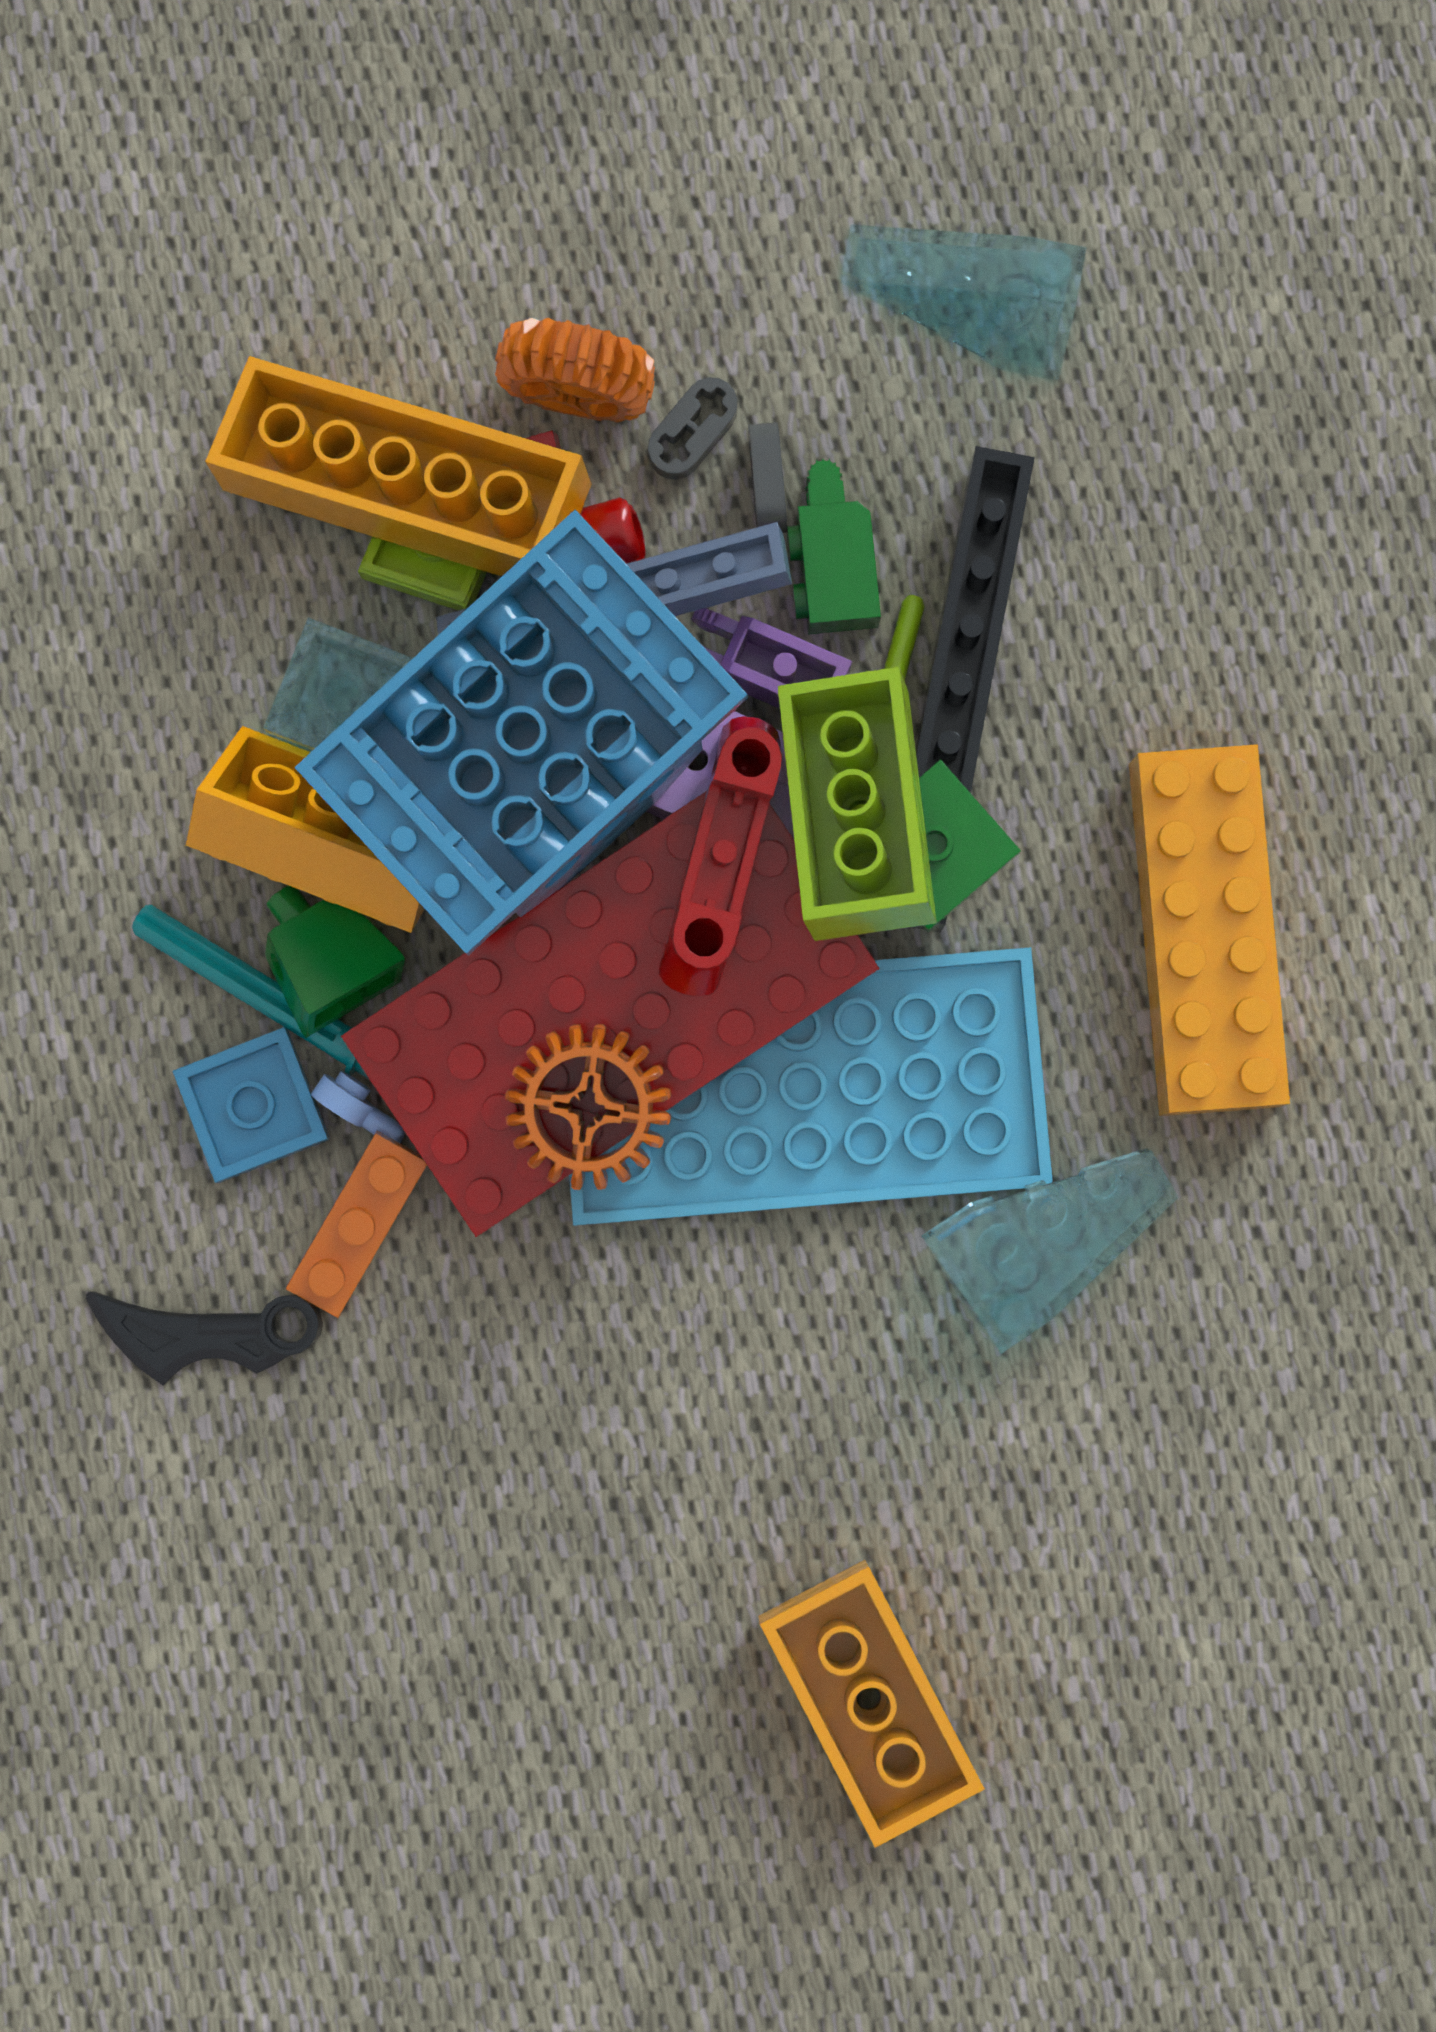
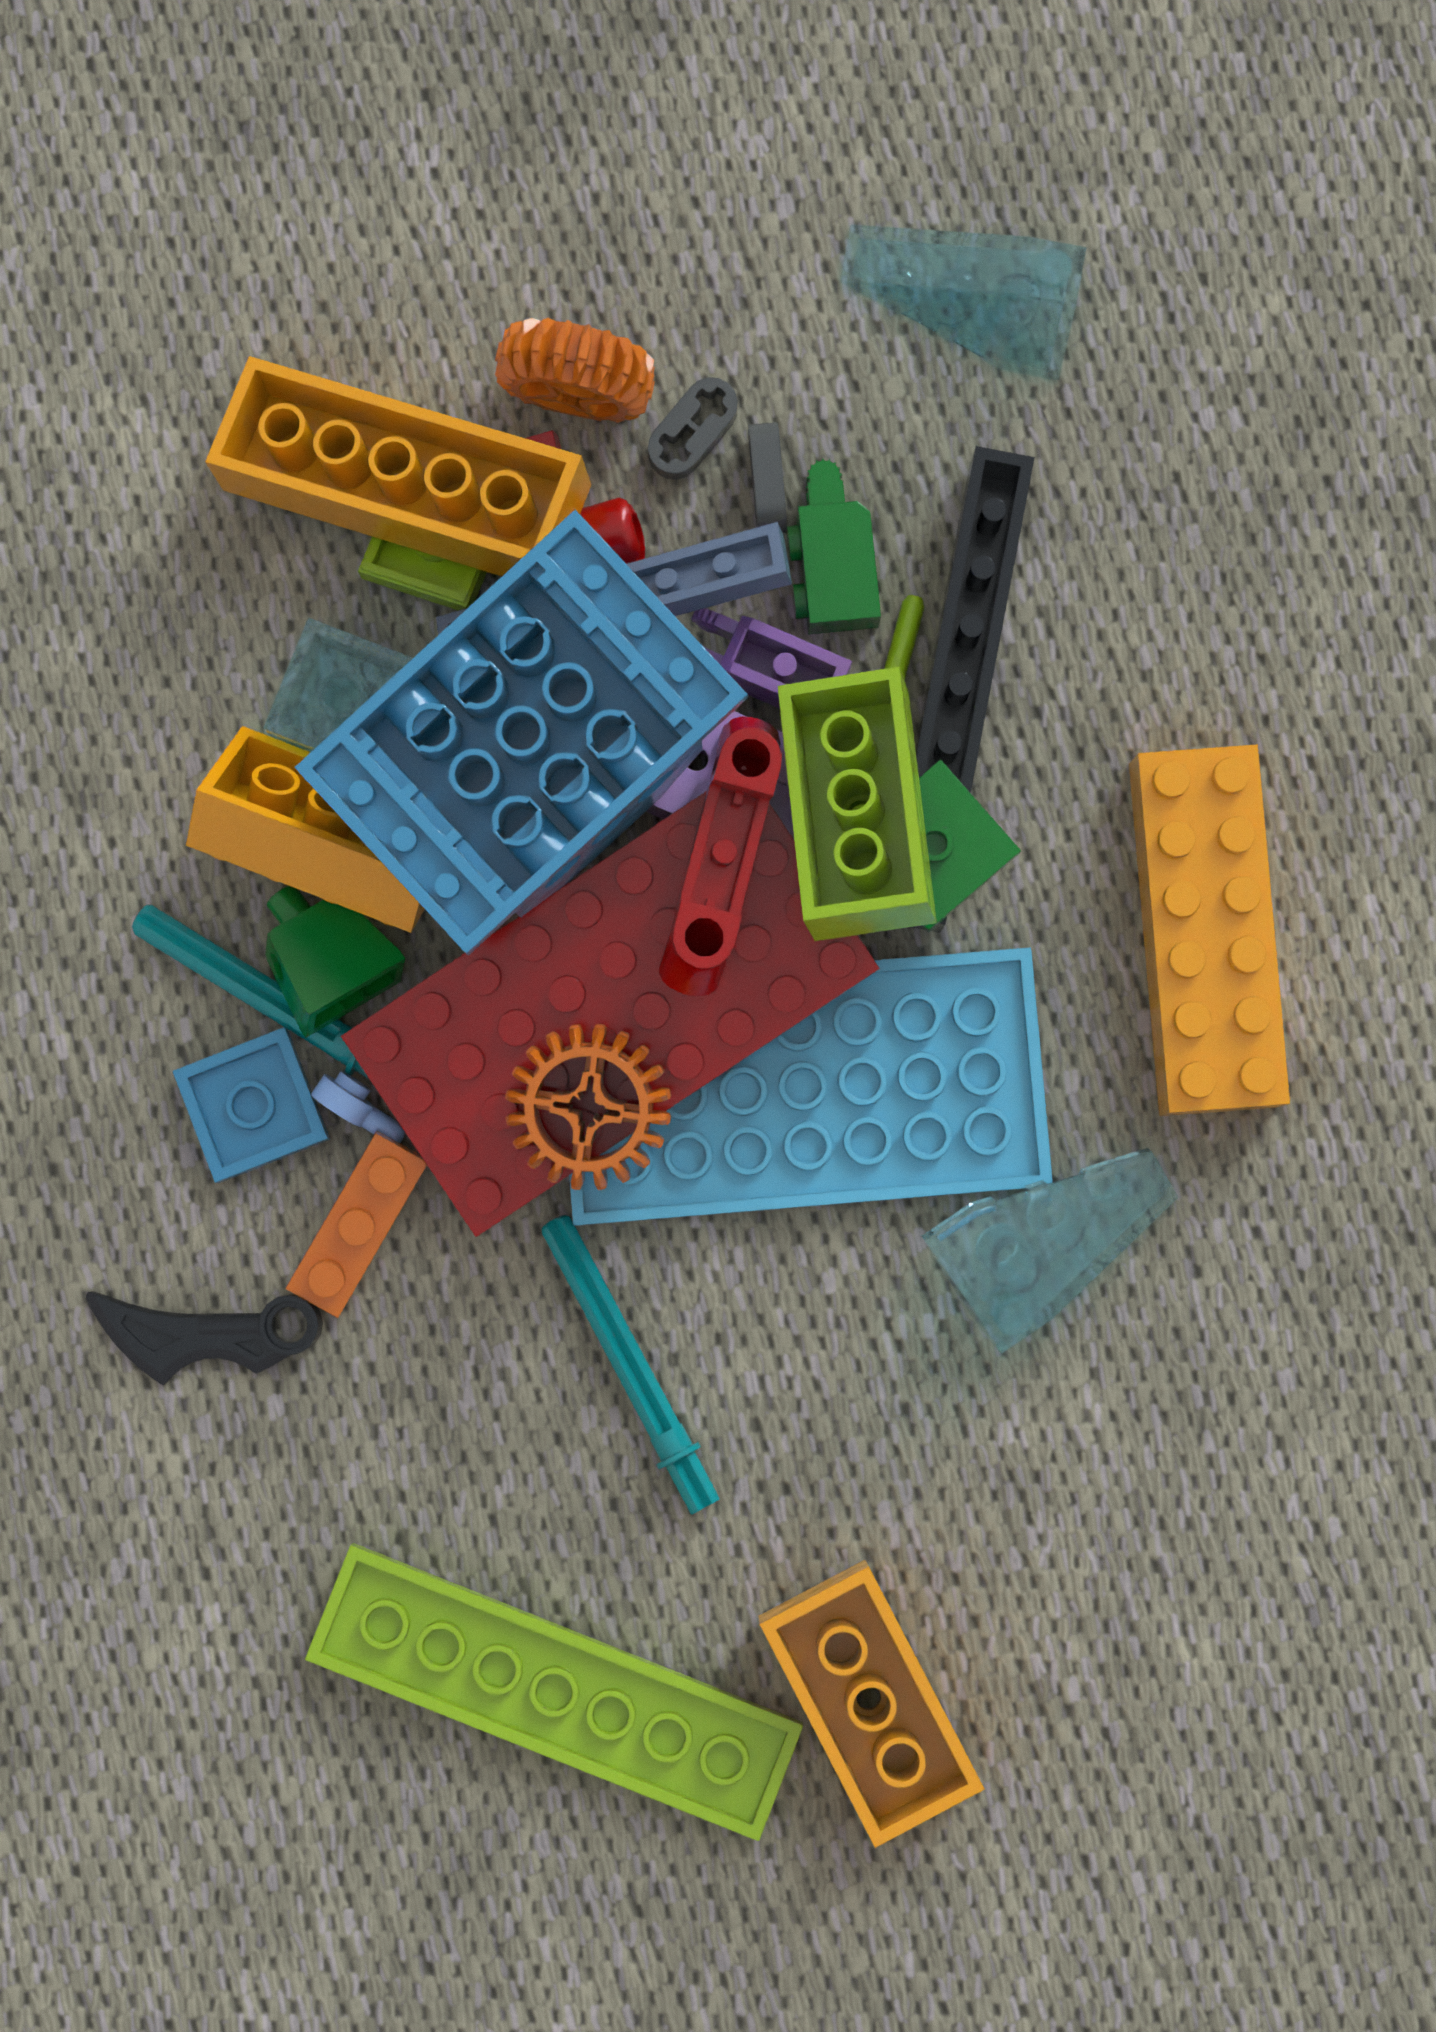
none -> lime plate [305,1543,804,1841]
none -> teal axle [541,1215,720,1515]

